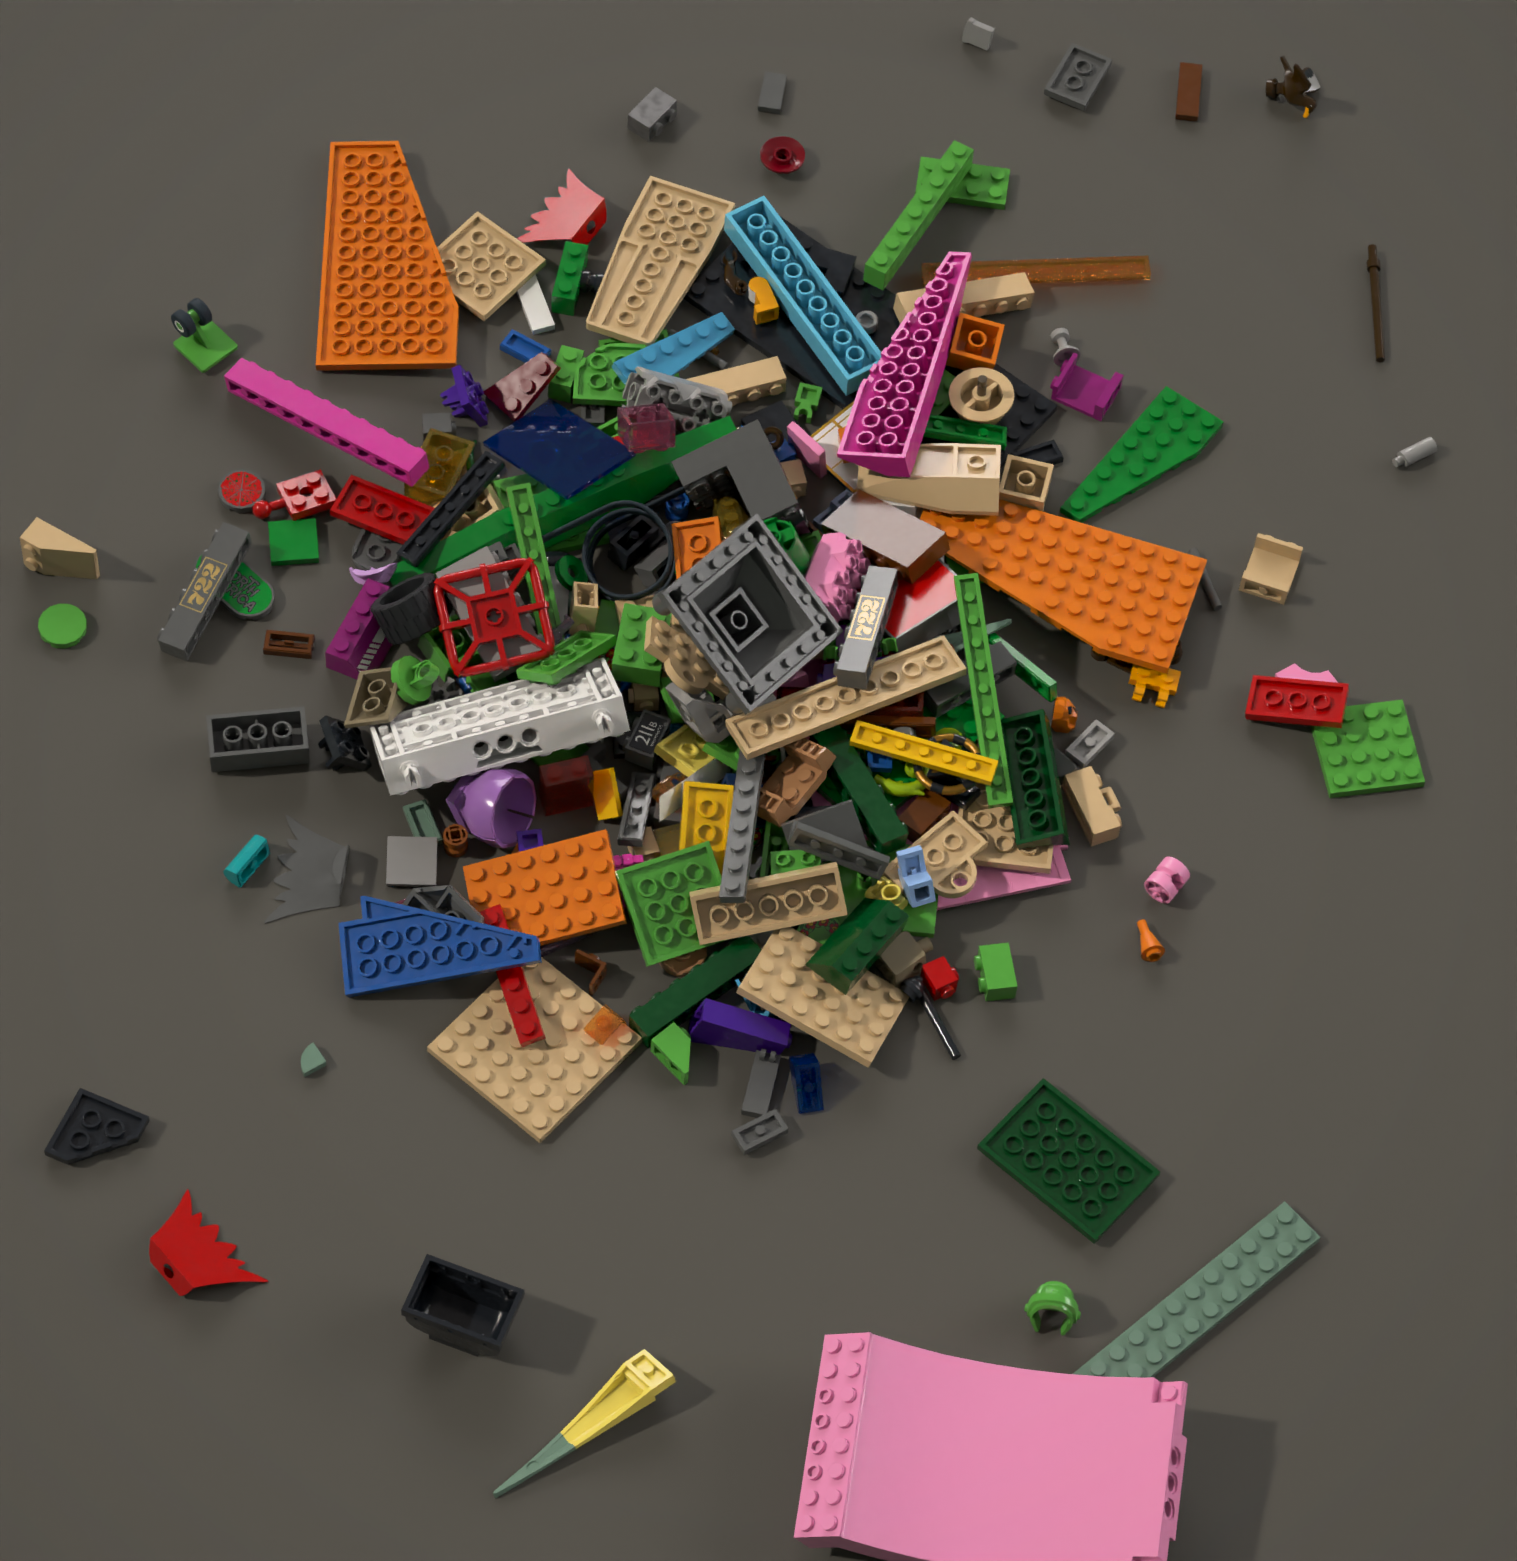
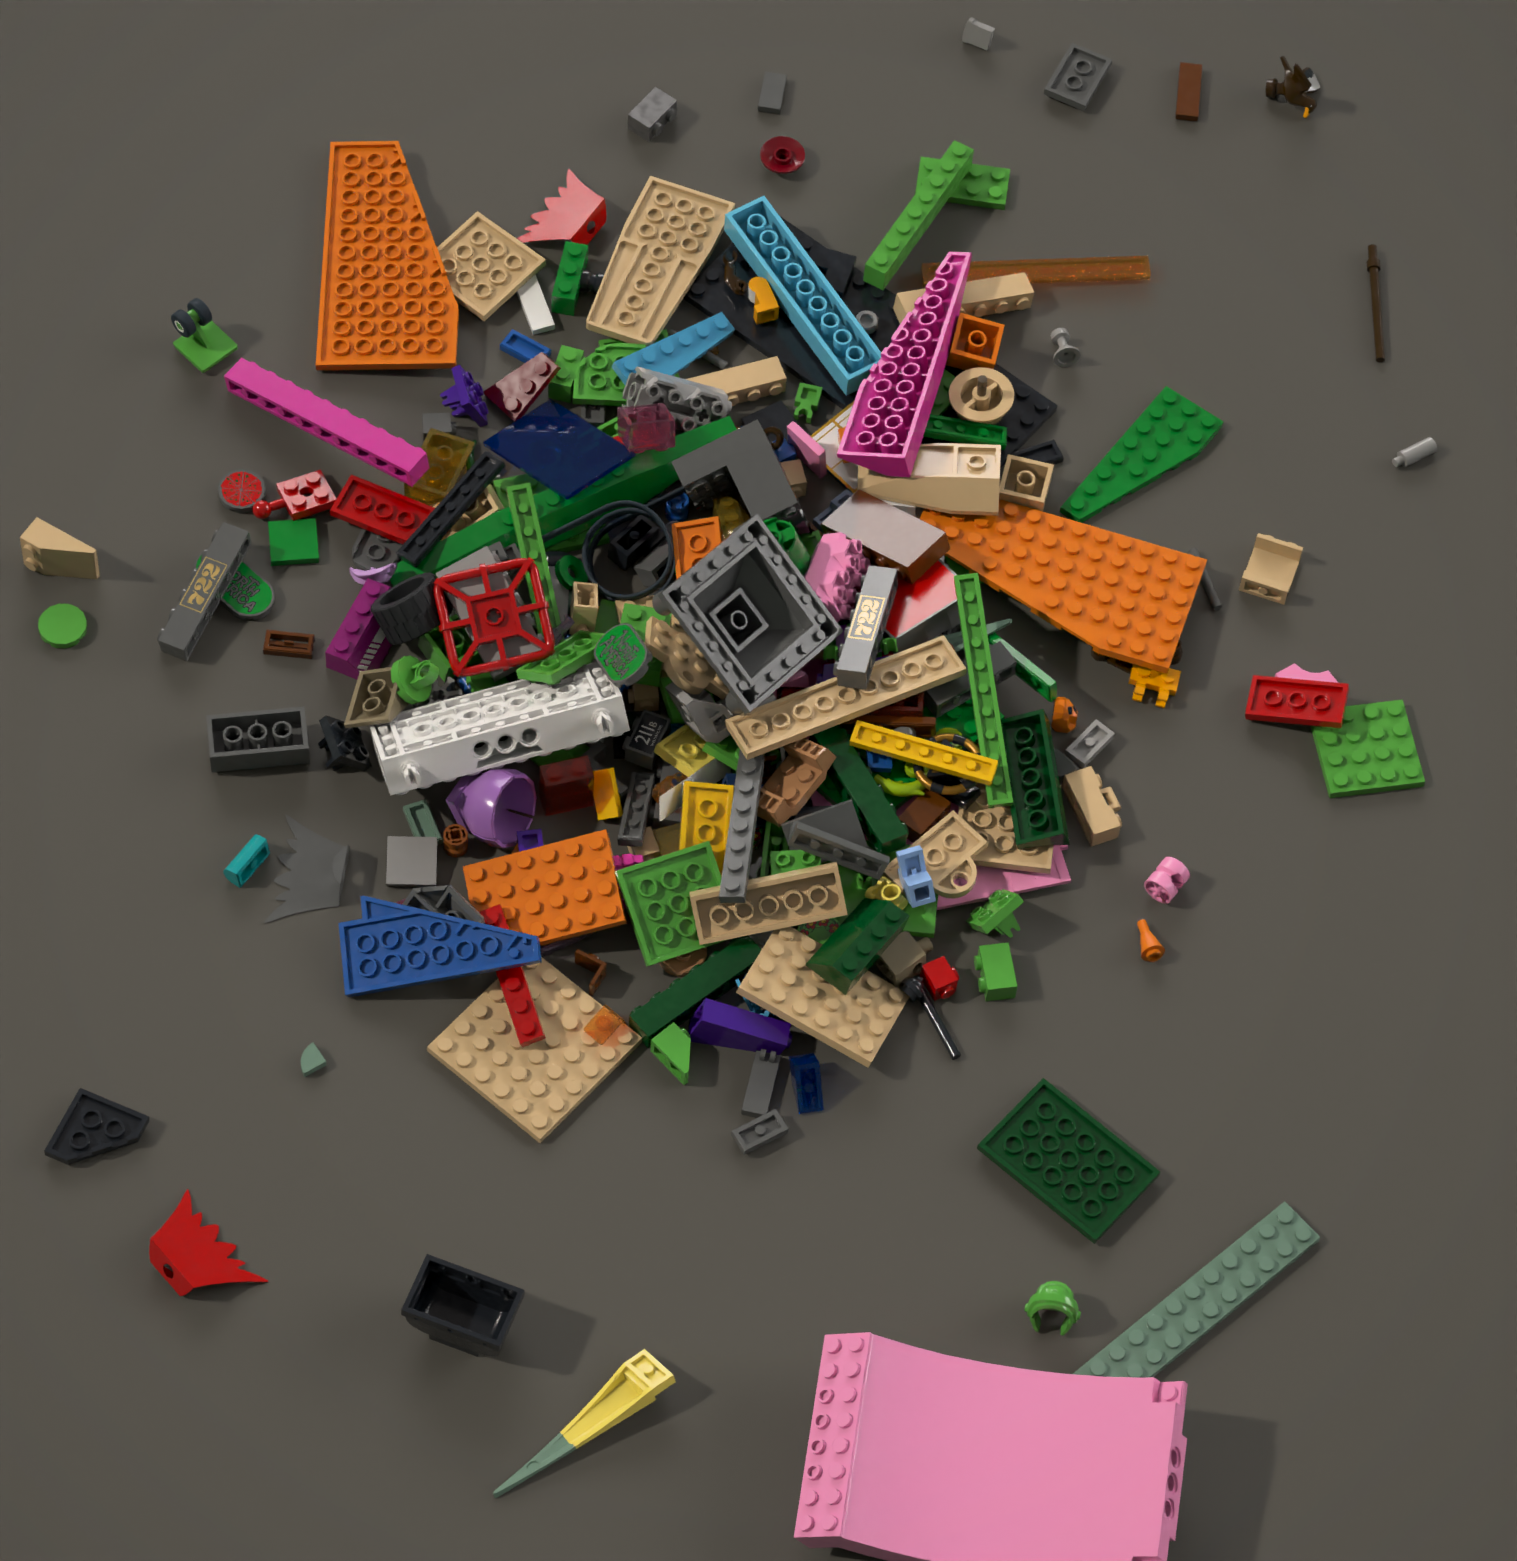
magenta panel [1050,353,1124,421] -> none
none -> tile [594,623,653,687]
none -> bright green plate [966,889,1024,938]

